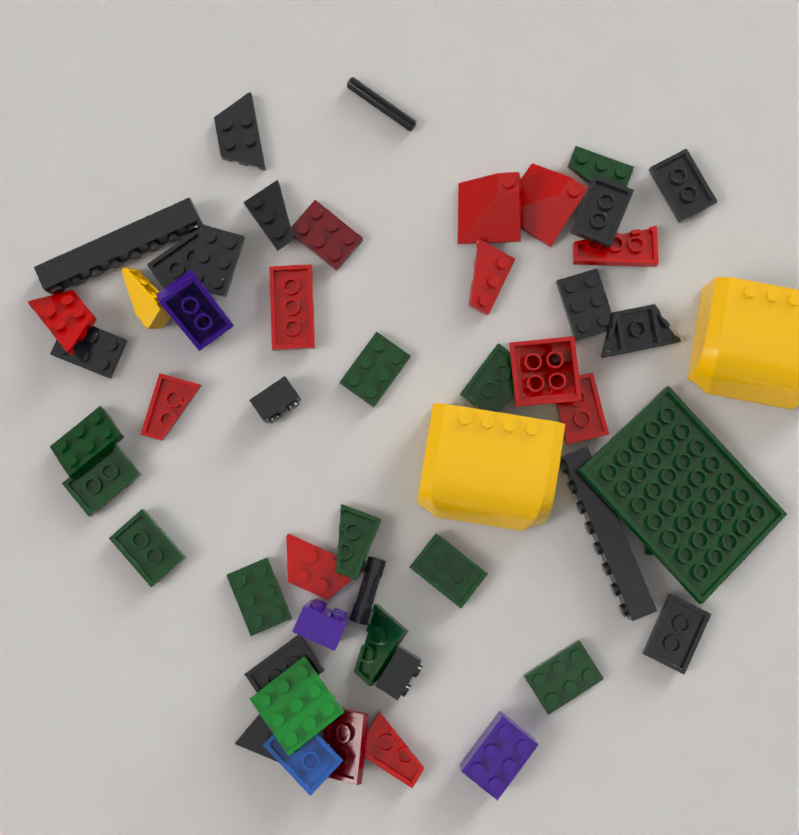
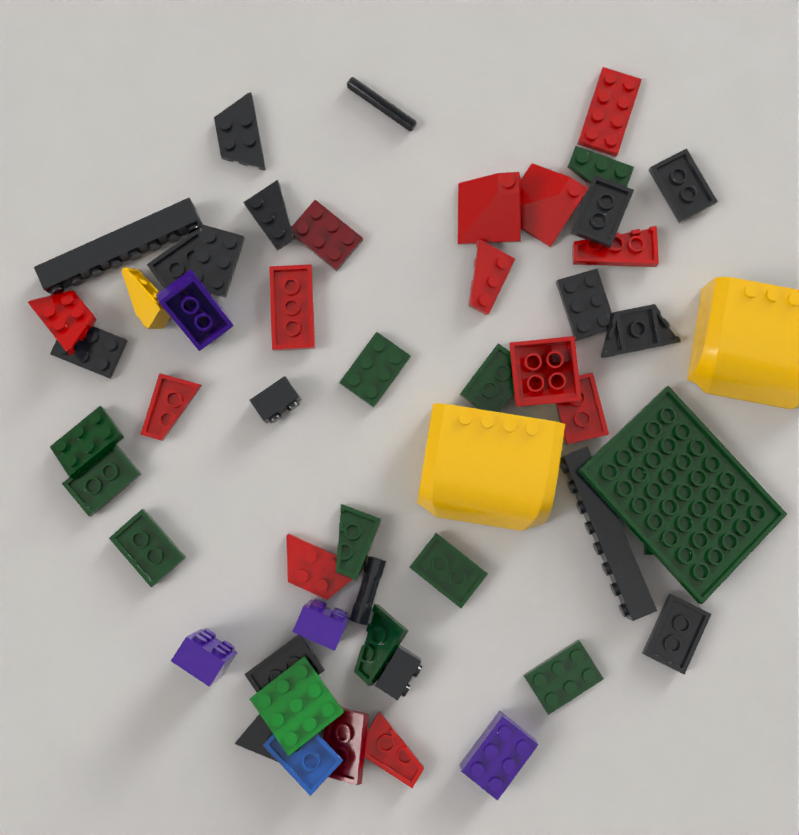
dark green plate [226,557,292,636] -> none
none -> dark purple brick [171,628,238,687]
none -> red plate [577,67,642,157]

